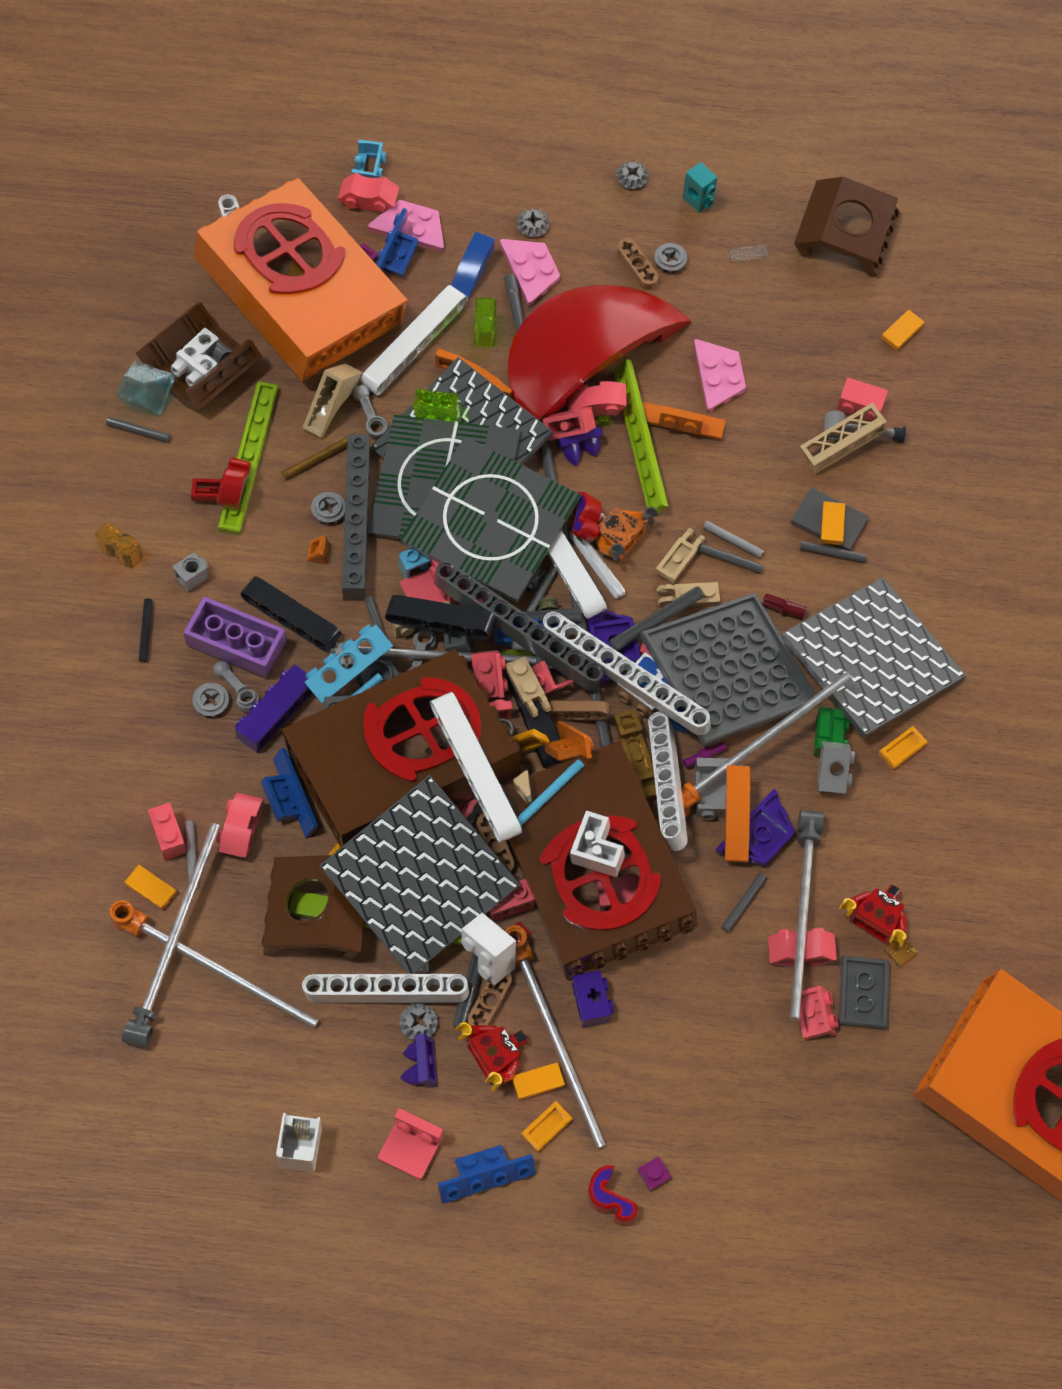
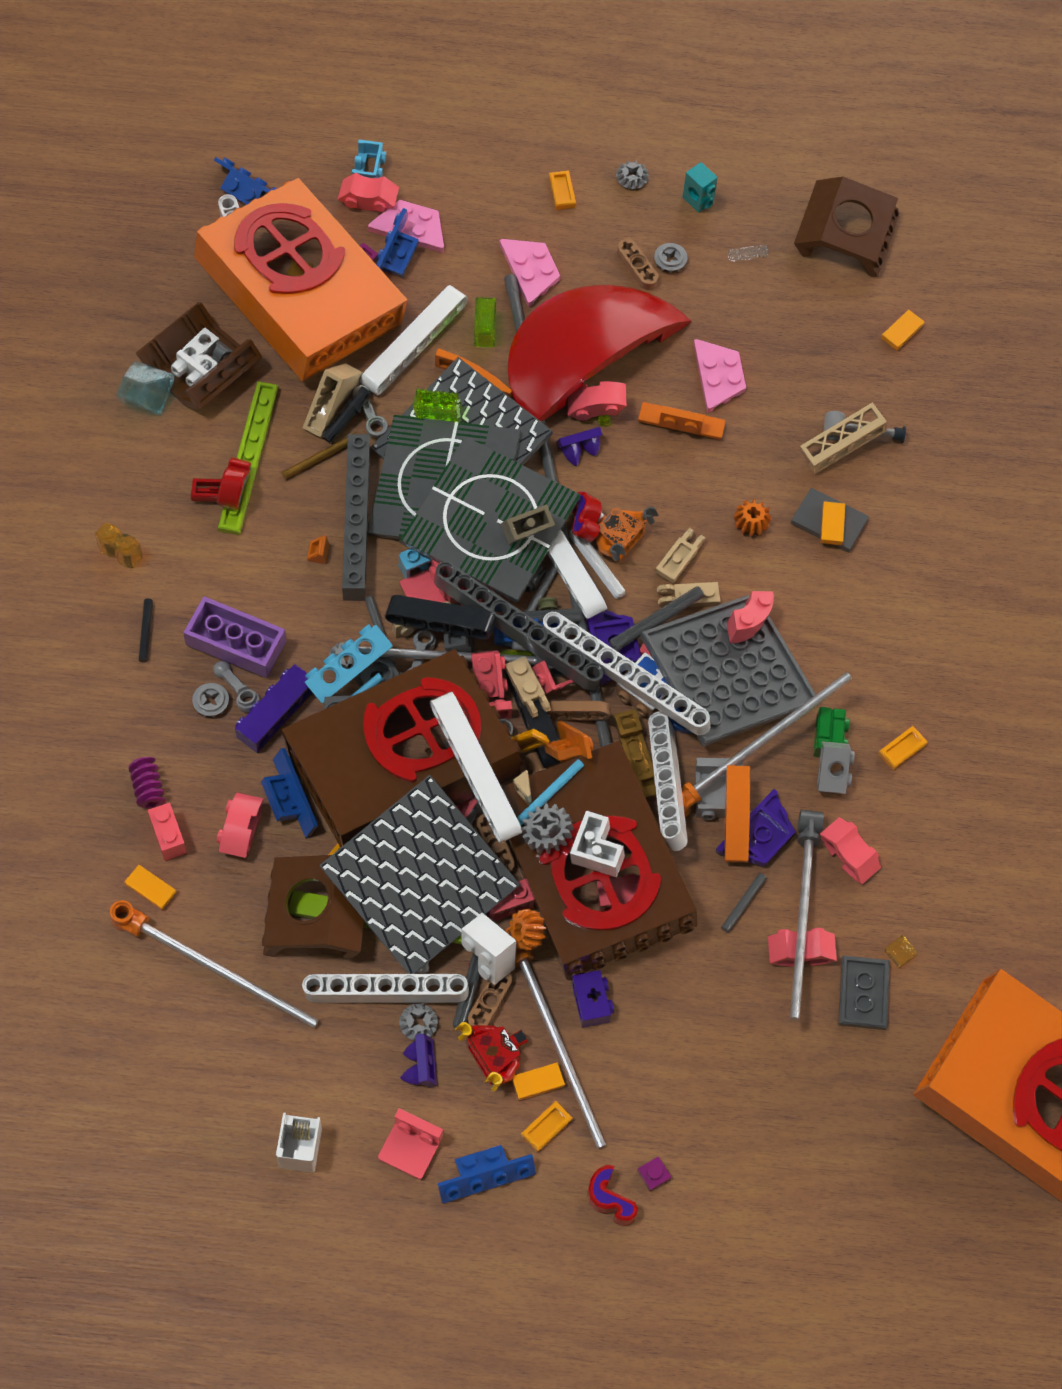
dark grey bar [106,417,170,442] -> none
flat silver piece [122,823,220,1049] -> none
light grey brick [172,552,209,592] -> none
light grey bar [185,821,198,888] -> none
black beam [240,576,342,652] -> none
light grey gear [311,492,345,525] -> none
blue slope [451,232,495,299] -> none
light grey gear [517,208,550,237] -> none
coral brick [543,407,596,440] -> none
lime tile [613,359,668,517] -> none
magenta bar [683,742,727,768] -> none
dark grey bar [699,544,764,573] -> none
light grey bar [703,521,764,558] -> none
dark red axle [762,593,807,620] -> none
dark grey tile [781,577,966,738] -> none
coral bracket [799,985,838,1040] -> none
dark grey bar [800,541,866,563] -> none
coral brick [837,377,888,420] -> none
red torso [839,885,907,947] -> none
none -> magenta piece [128,757,166,808]
none -> blue bracket [214,157,277,205]
none -> black pin [321,386,372,444]
none -> dark tan brick [500,504,555,545]
none -> orange gear [508,909,546,950]
none -> light grey gear [521,804,574,854]
none -> light orange tile [549,171,576,210]
none -> coral brick [727,591,774,643]
none -> orange gear [734,499,771,537]
none -> coral brick [820,817,881,885]

